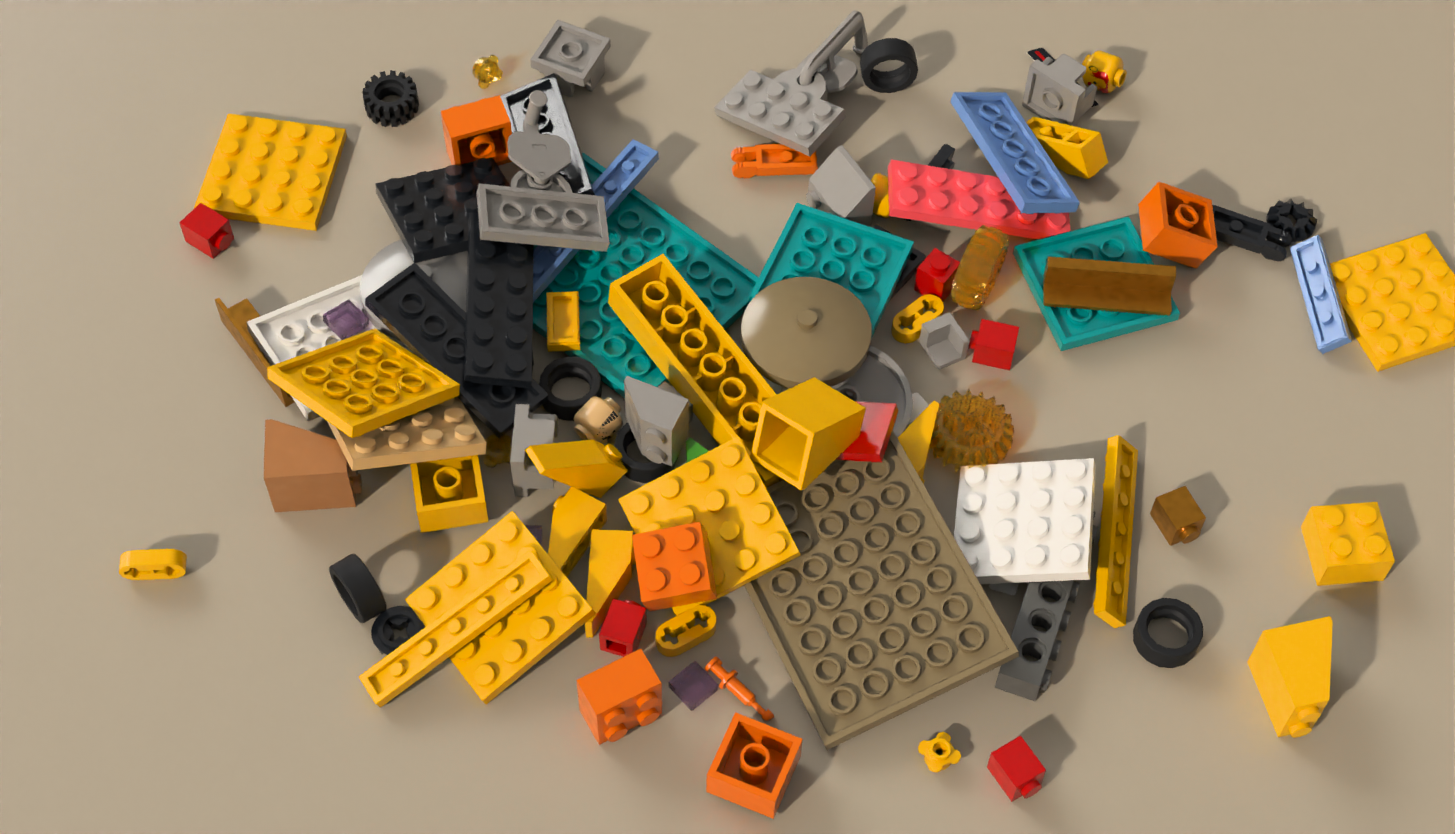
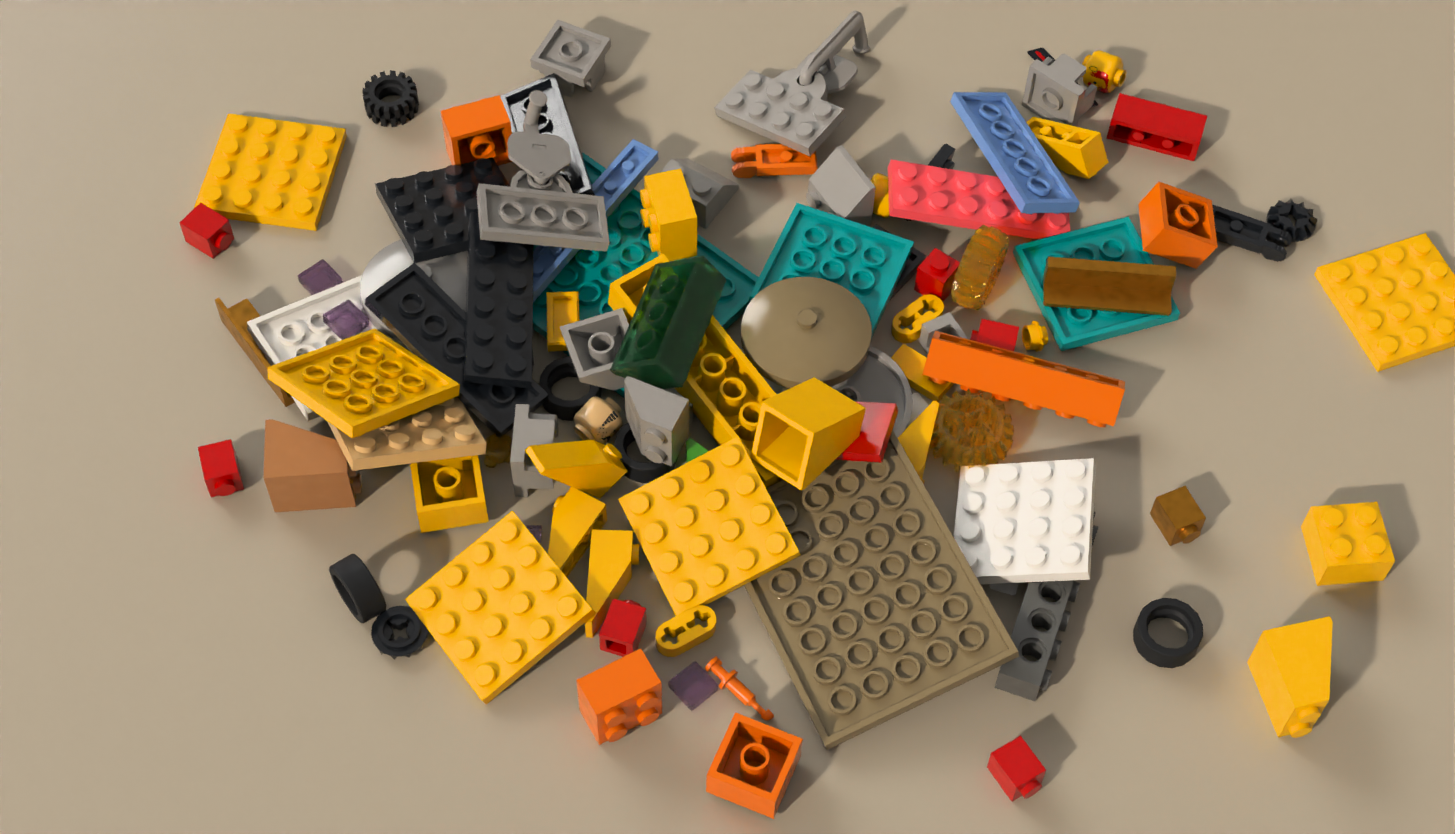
yellow beam [119,549,187,580] -> none
yellow plate [359,549,553,707] -> none
clear yellow plate [473,55,503,89] -> none
orange brick [632,522,718,612] -> none
black tyre [860,38,918,93] -> none
yellow plate [918,732,961,772] -> none
yellow plate [1093,435,1138,628] -> none
tile [1290,235,1352,354] -> none
none -> red brick [198,439,244,497]
none -> clear purple tile [297,259,343,295]
none -> light grey slope [560,308,645,390]
none -> clear green slope [610,256,727,389]
none -> yellow brick [640,168,697,261]
none -> light grey slope [660,158,739,229]
none -> yellow tile [891,343,954,402]
none -> orange brick [922,331,1125,427]
none -> yellow plate [1022,321,1048,352]
none -> red brick [1106,93,1207,161]

